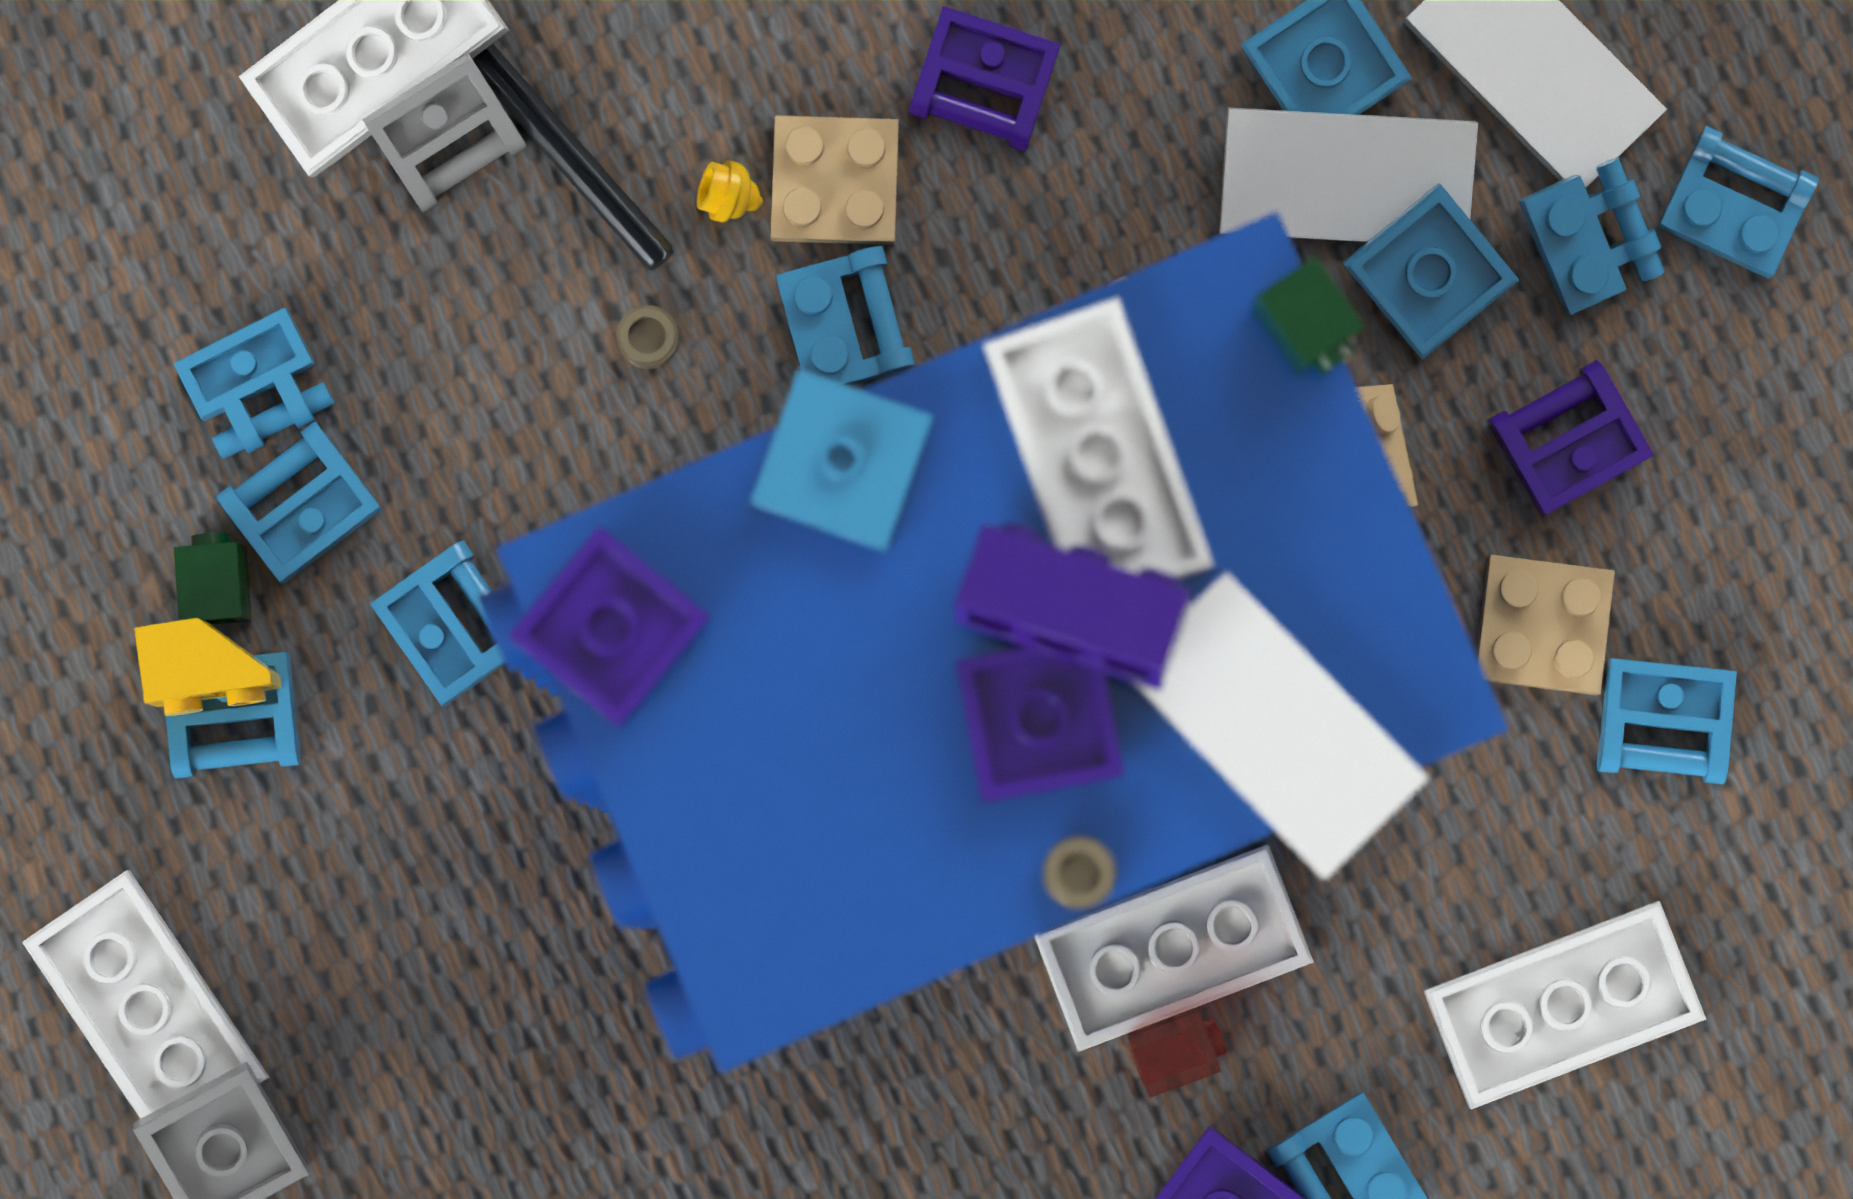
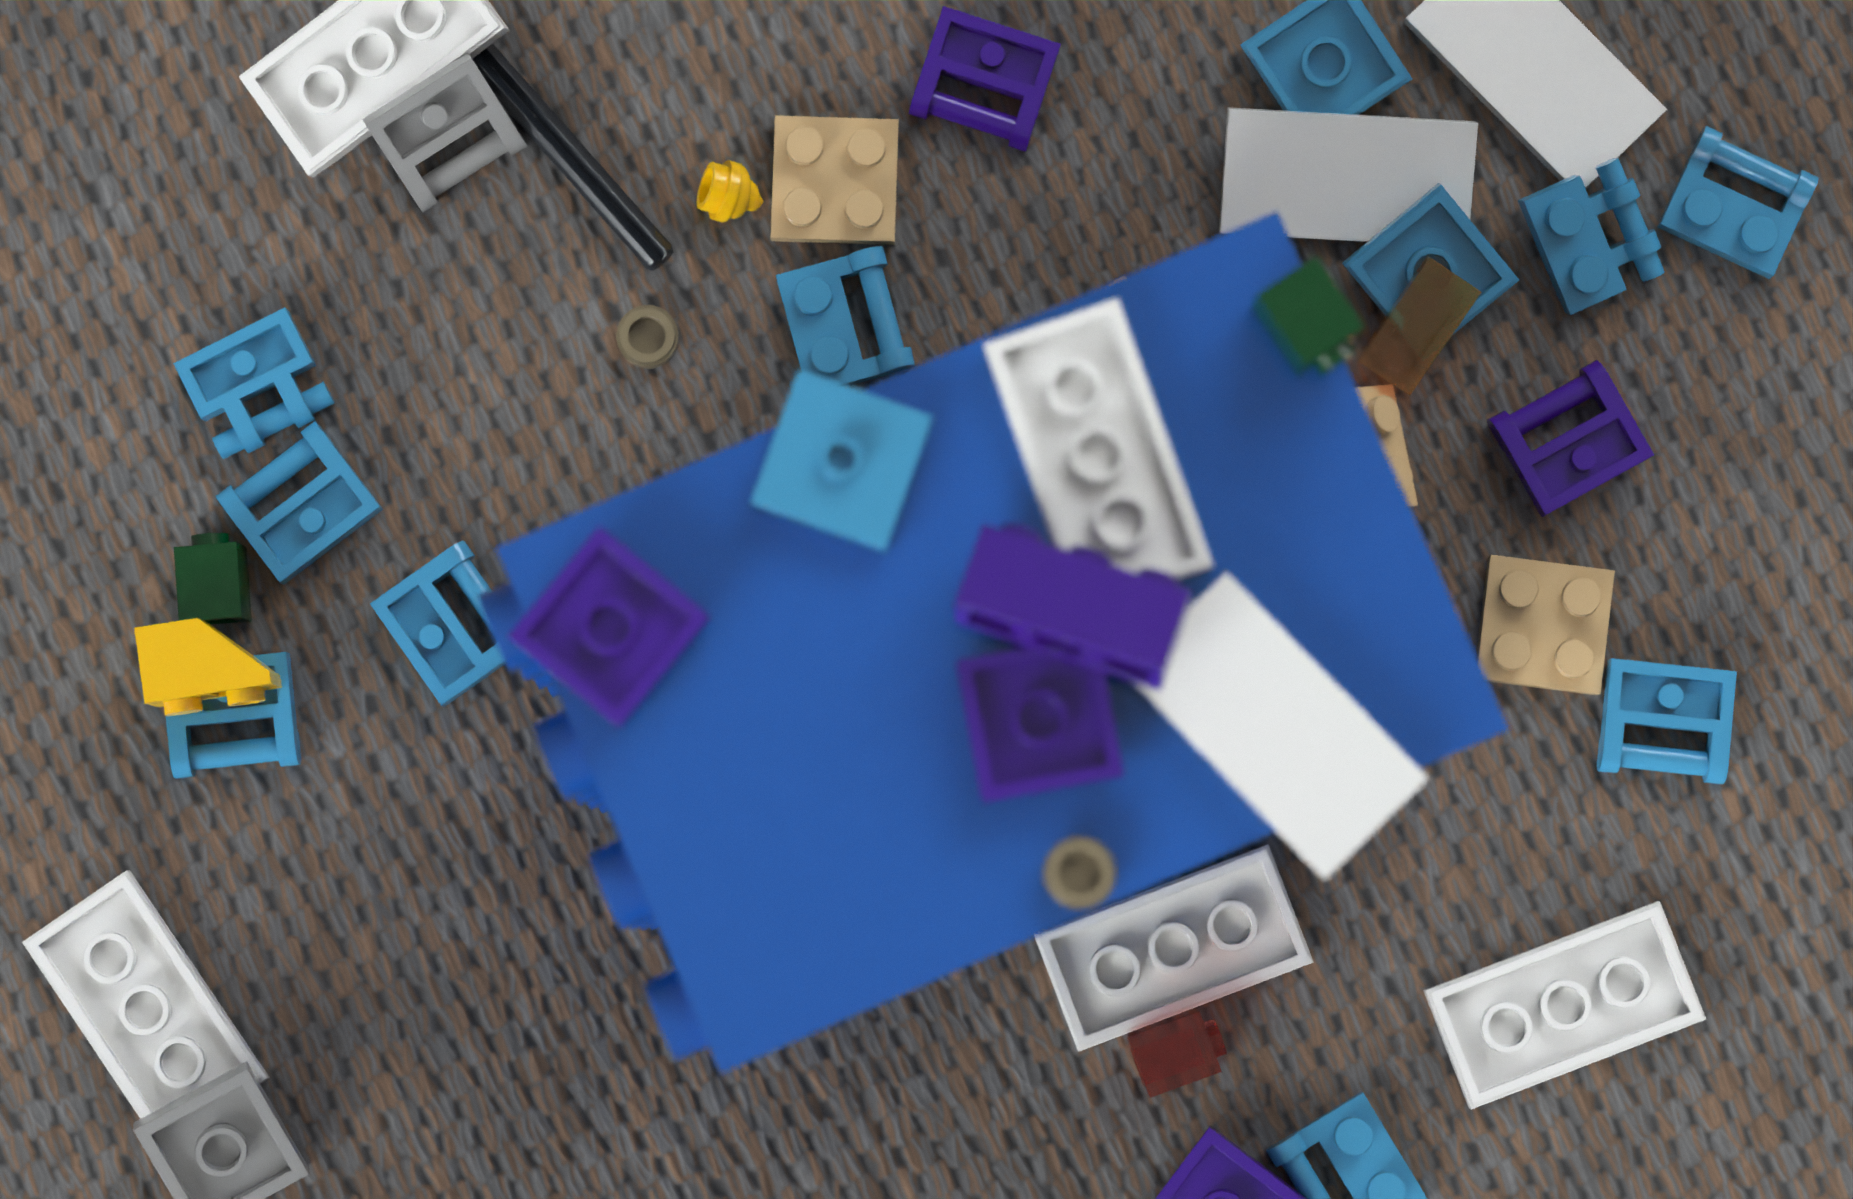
none -> clear orange tile [1356,255,1482,396]

